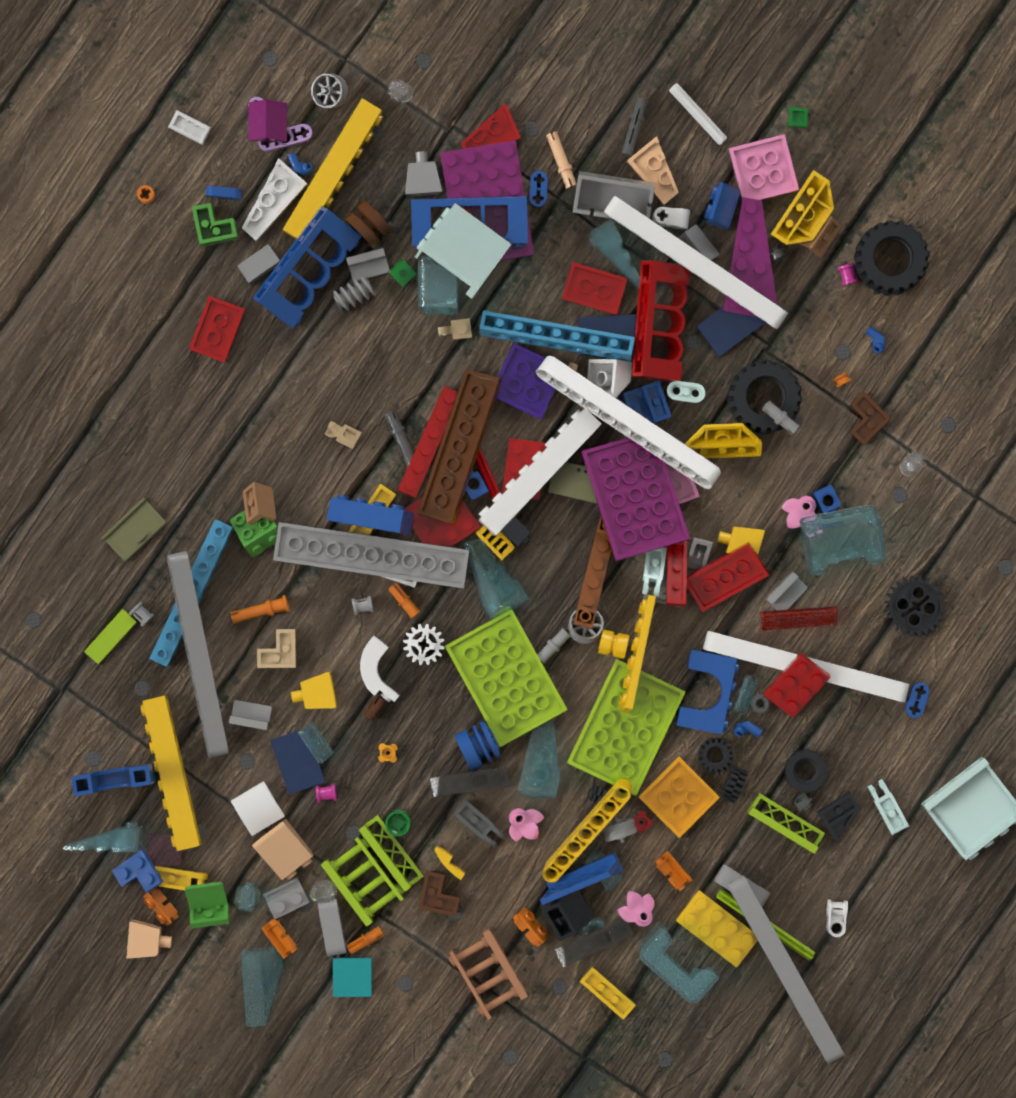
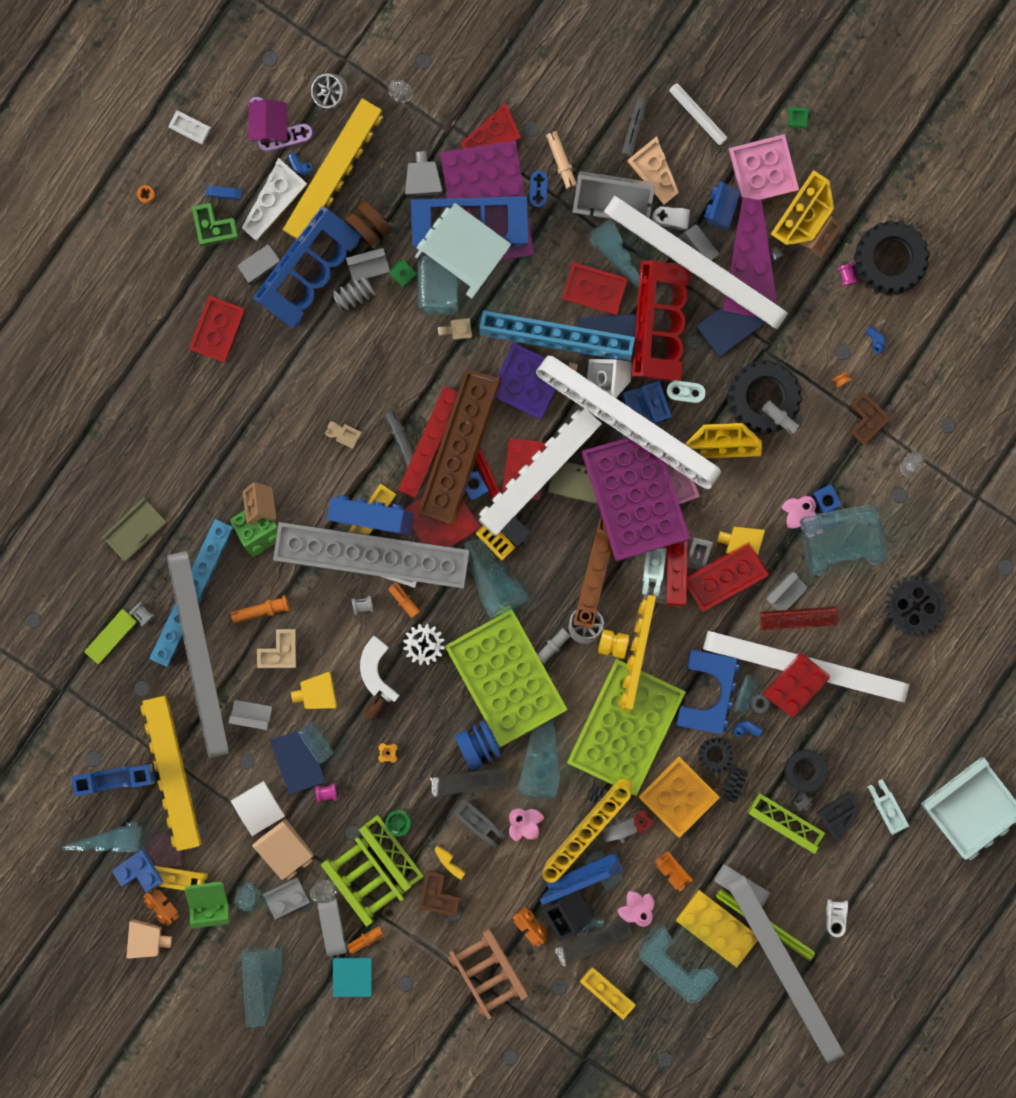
orange hinge [261,918,298,959] -> none
blue beam [905,682,929,718] -> none

